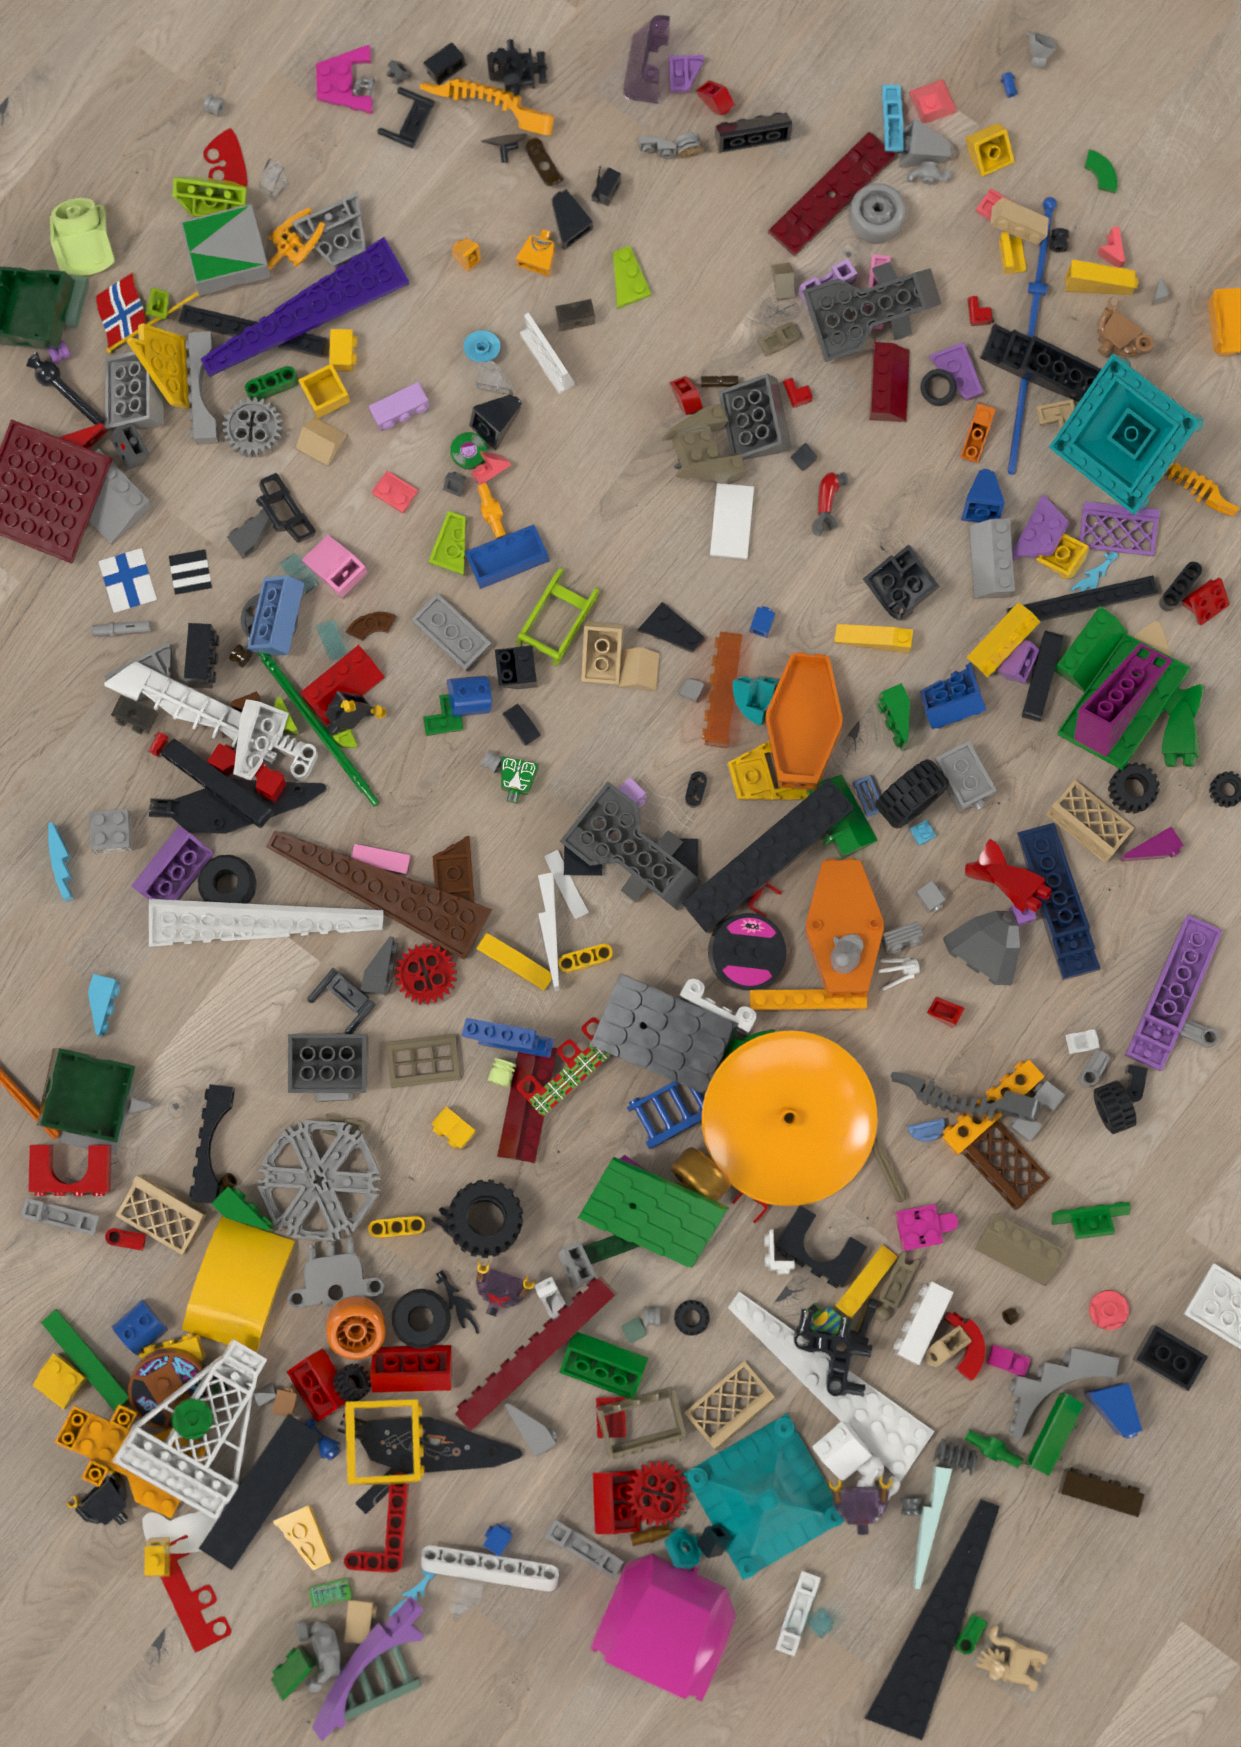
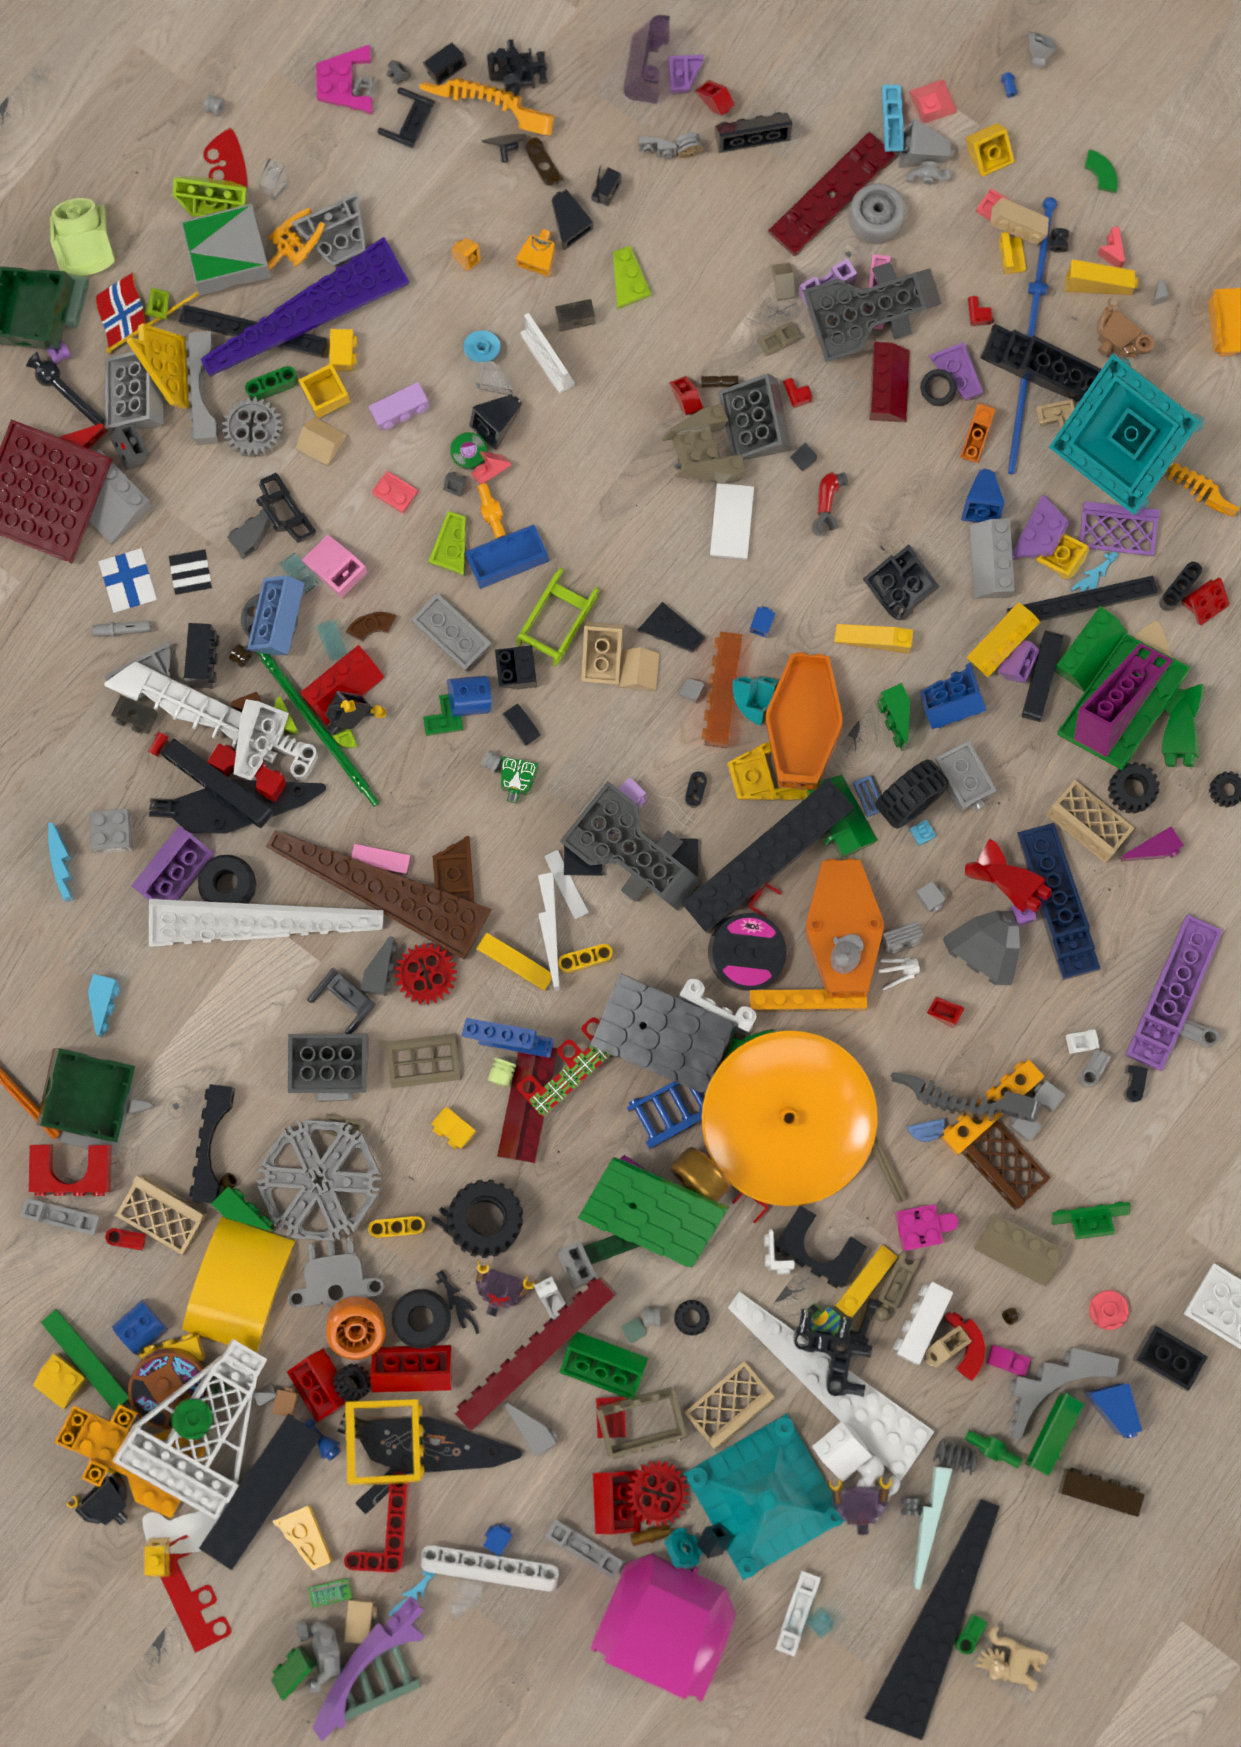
black tyre [1094,1080,1137,1134] -> none

